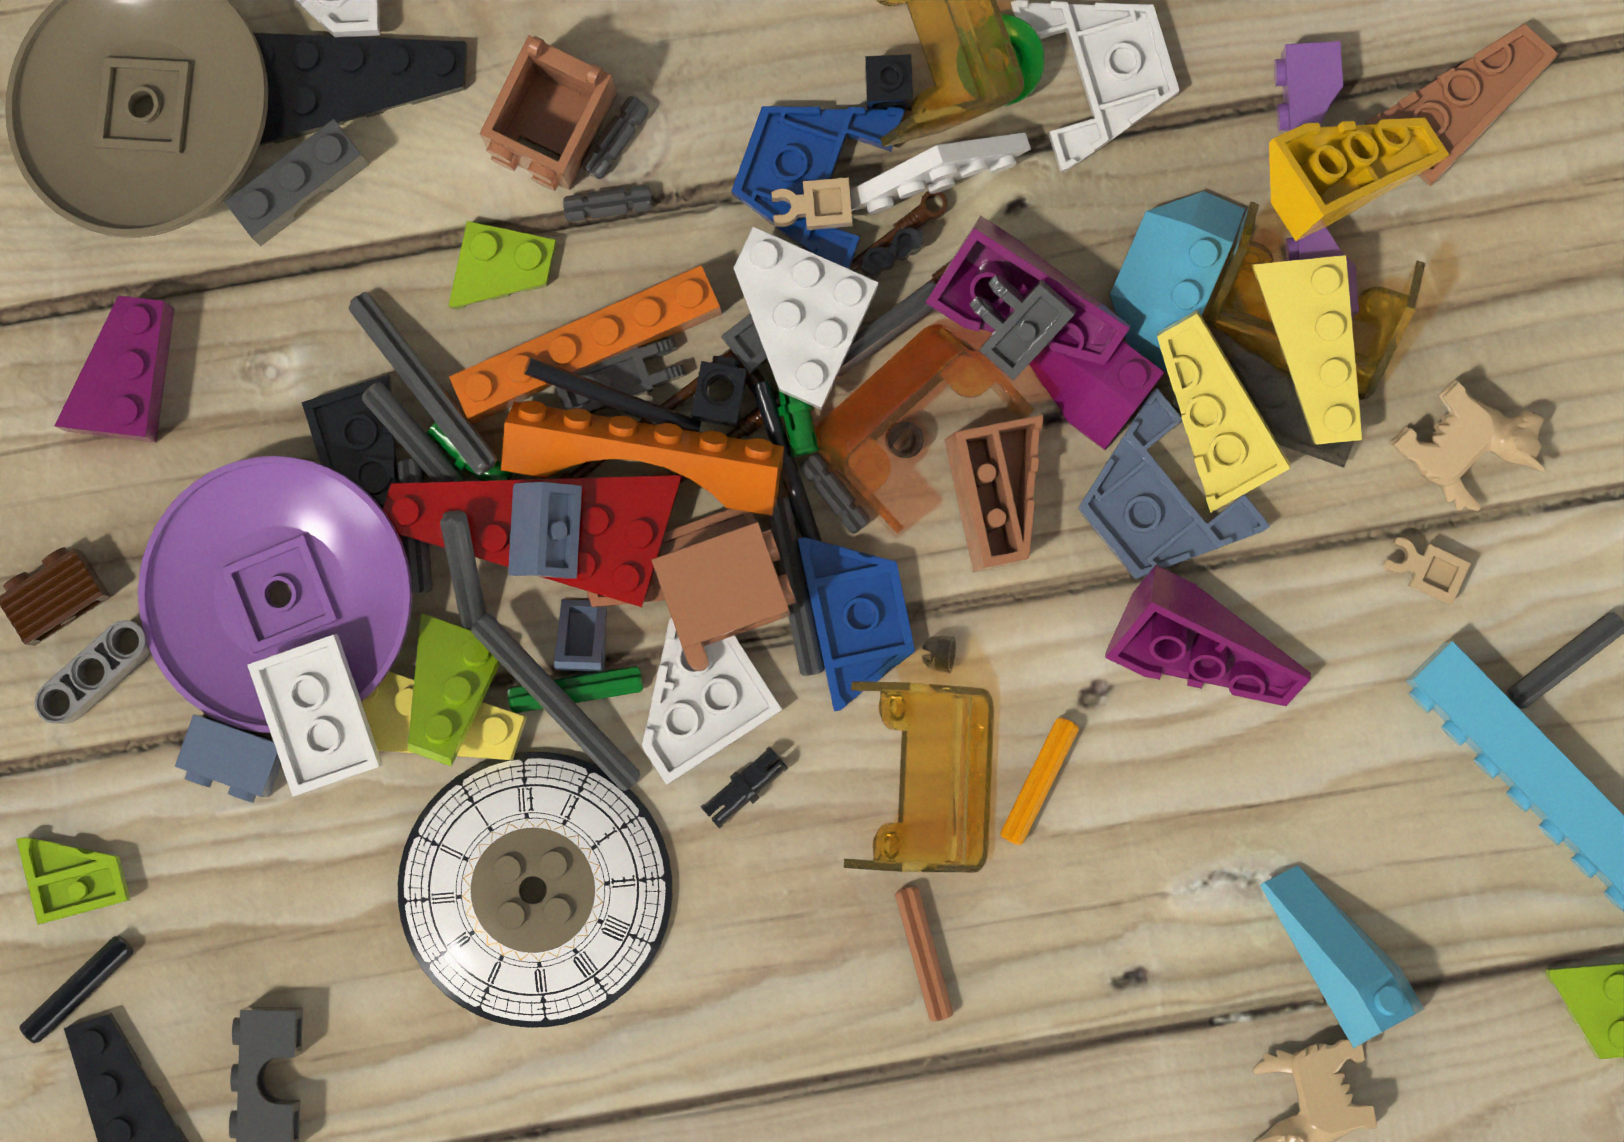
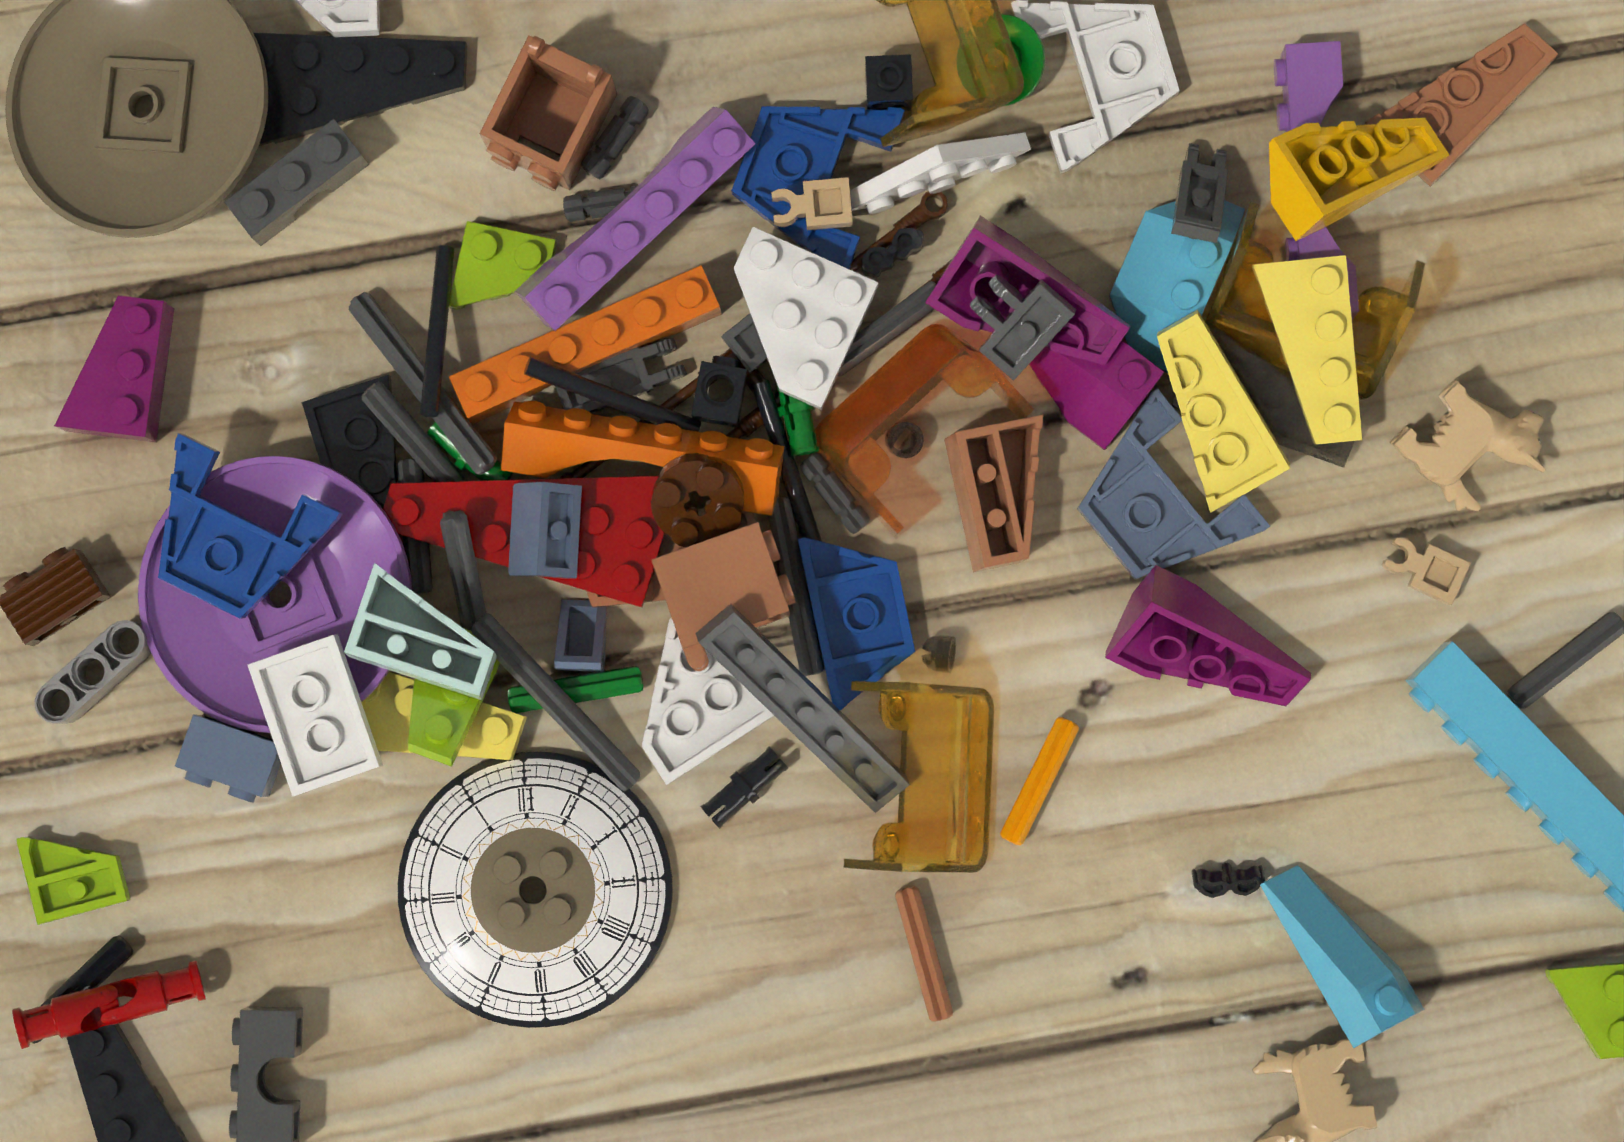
none -> red piece [12,960,206,1049]
none -> blue wing [158,433,343,619]
none -> light aqua wedge [344,563,497,700]
none -> black bar [420,245,455,417]
none -> medium lavender arch [514,107,755,331]
none -> reddish brown plate [651,453,744,547]
none -> dark grey plate [695,604,910,813]
none -> dark grey hinge [1171,143,1228,243]
none -> black piece [1191,863,1265,898]

